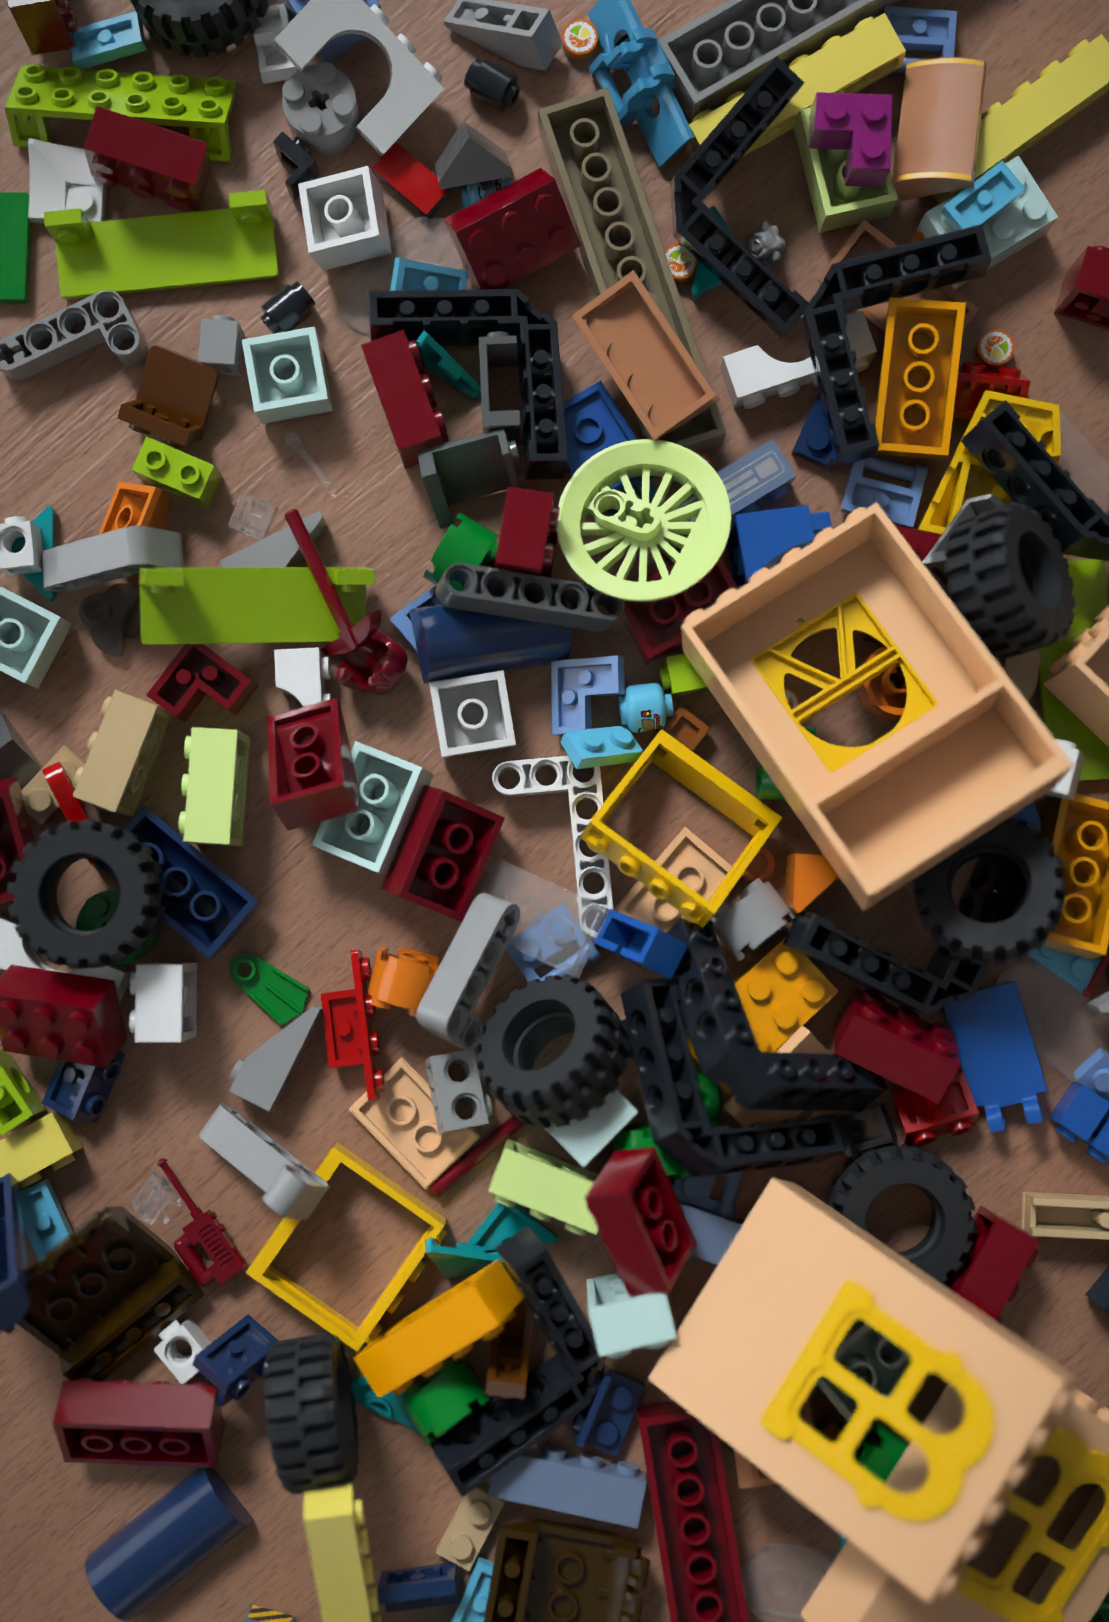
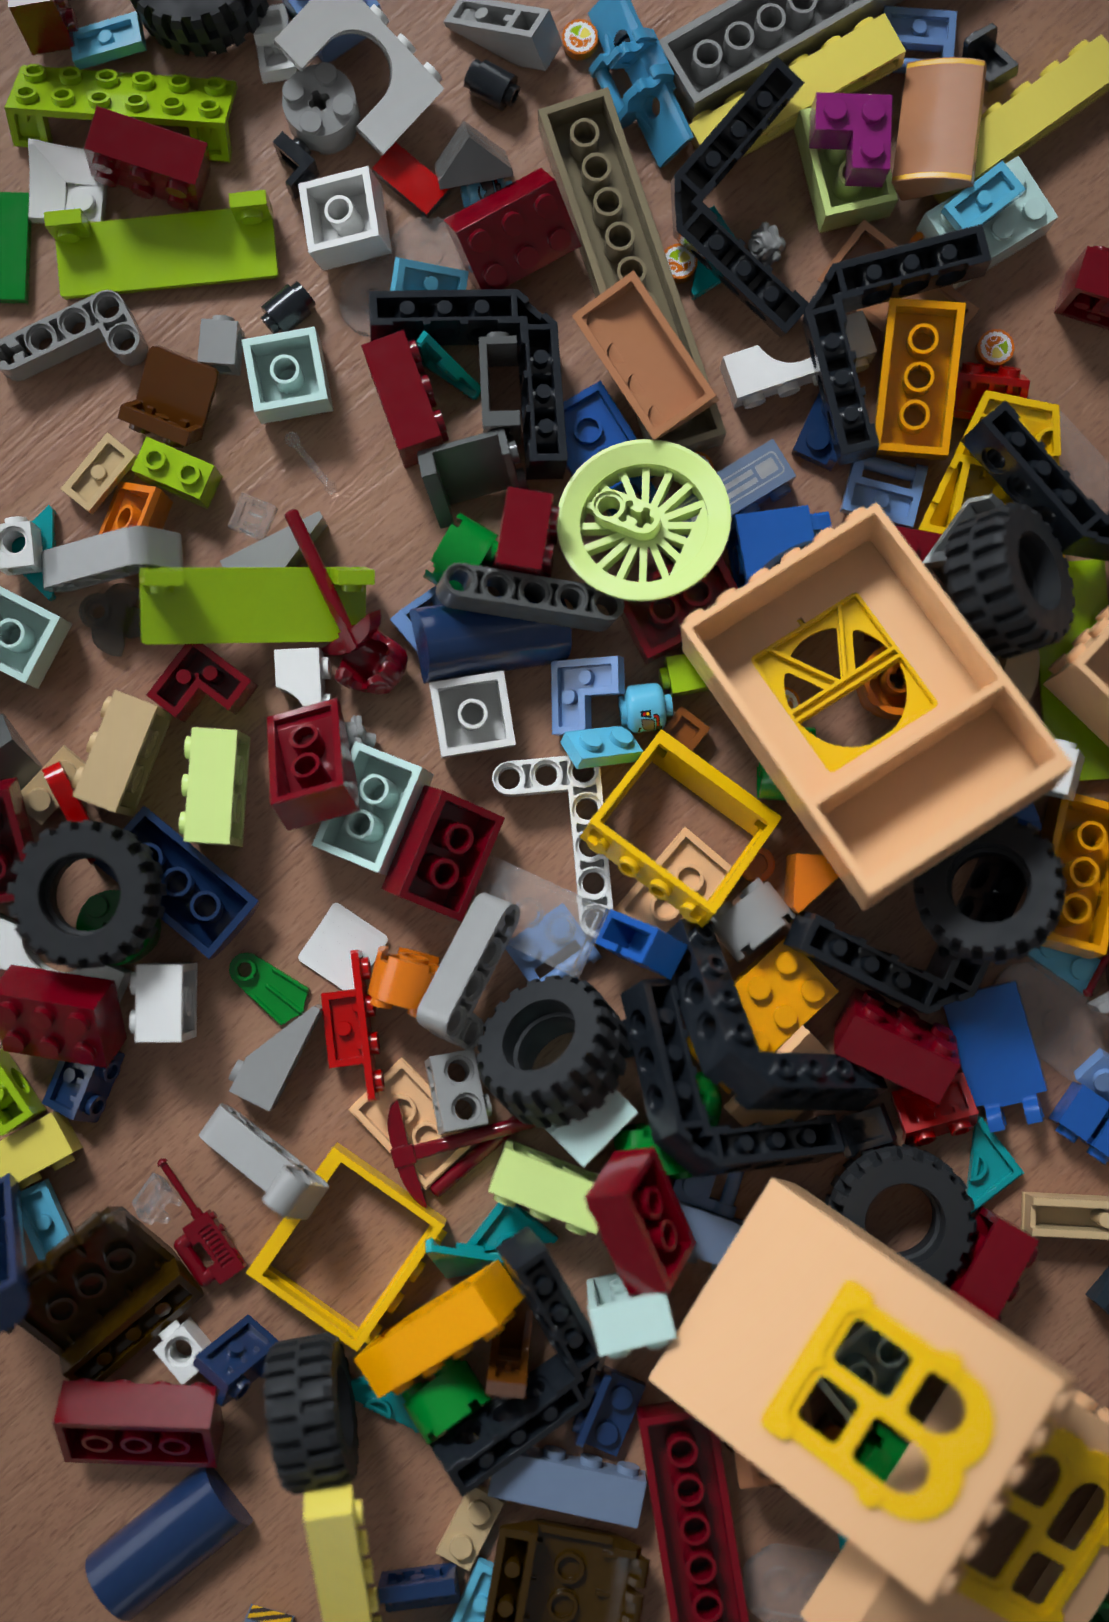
none -> tan plate [61,432,137,515]
none -> white sticker [298,903,388,991]
none -> light grey plant [344,715,376,751]
none -> dark red piece [387,1098,537,1208]
none -> black bracket [962,23,1019,93]
none -> teal tile [966,1116,1024,1214]

